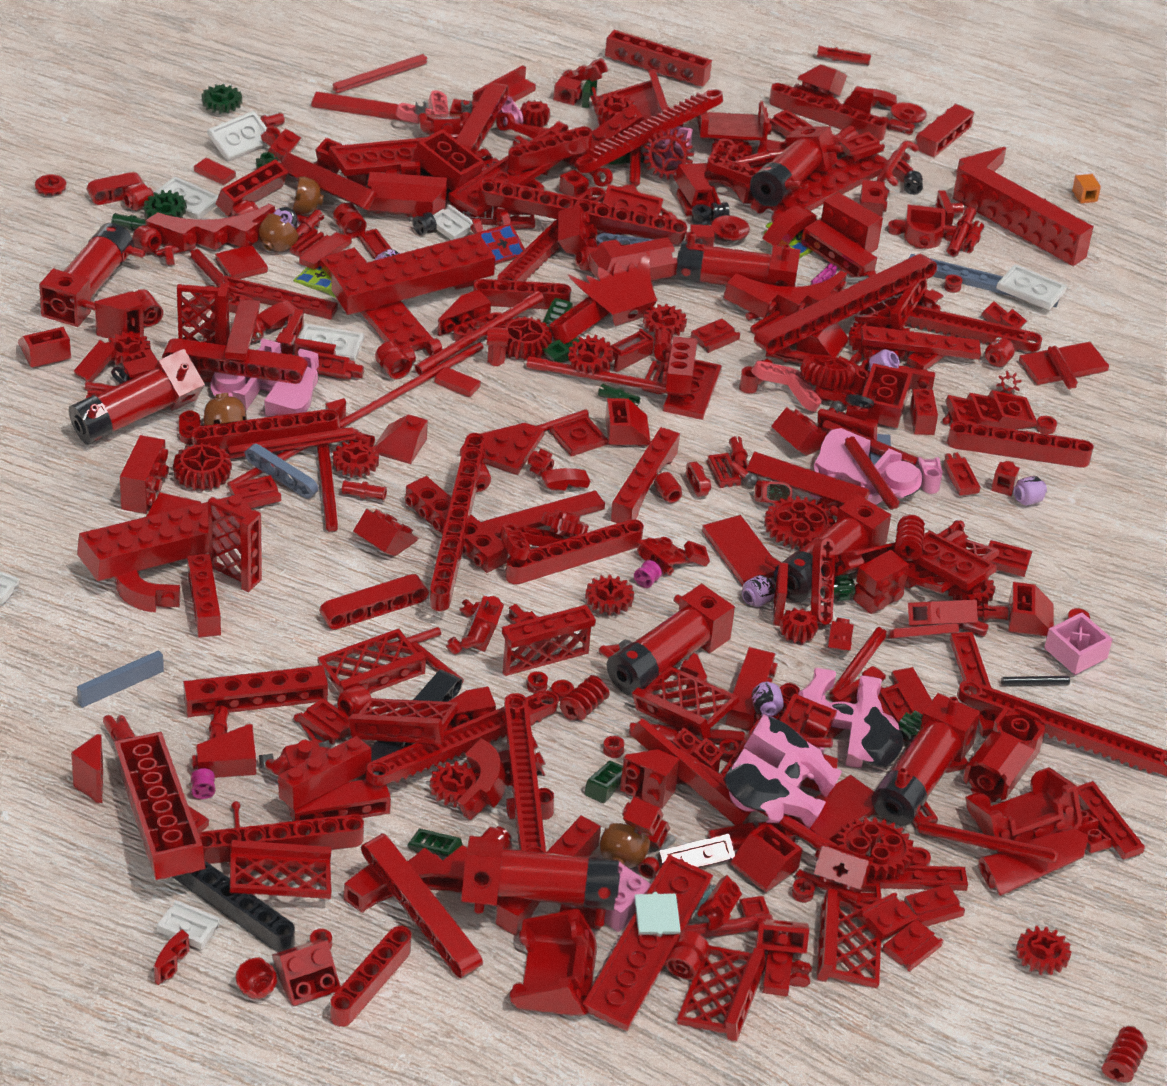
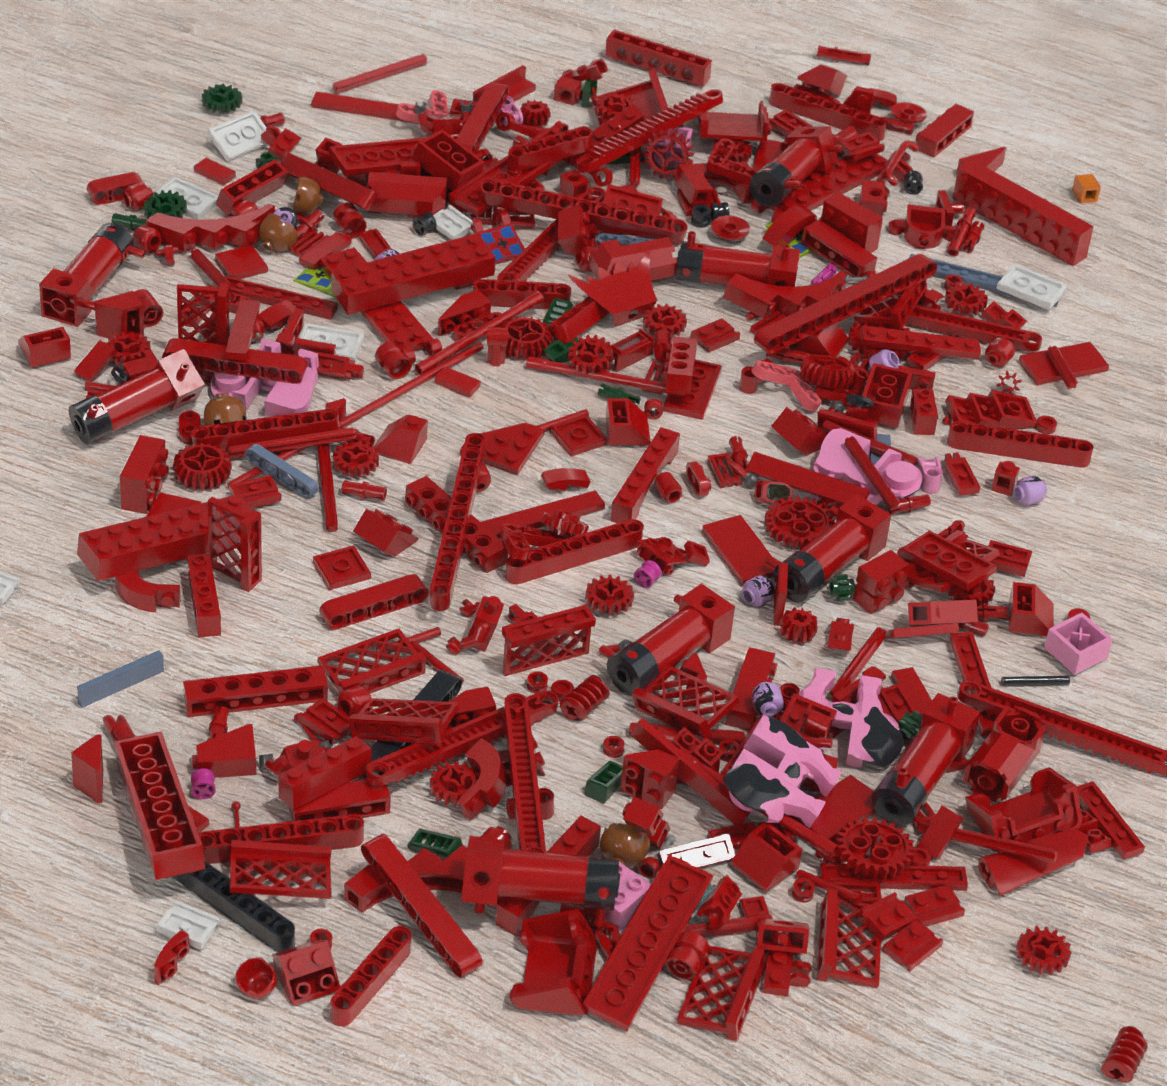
red gear [35,174,66,196] -> none
red gear [528,448,554,476] -> none
light aqua piece [634,892,681,937] -> none
red brick [685,224,714,246] -> none
red pin [733,147,787,167] -> none
red beam [811,538,835,625] -> none
brick [814,843,873,891] -> none
red panel [834,542,896,576] -> none
red piece [895,514,925,561] -> none
none -> red tile [313,545,371,590]
none -> red beam [595,922,621,961]
none -> red bush [644,399,663,420]
none -> red axle [888,494,931,515]
none -> red tile [917,805,964,860]
none -> red gear [944,283,988,316]

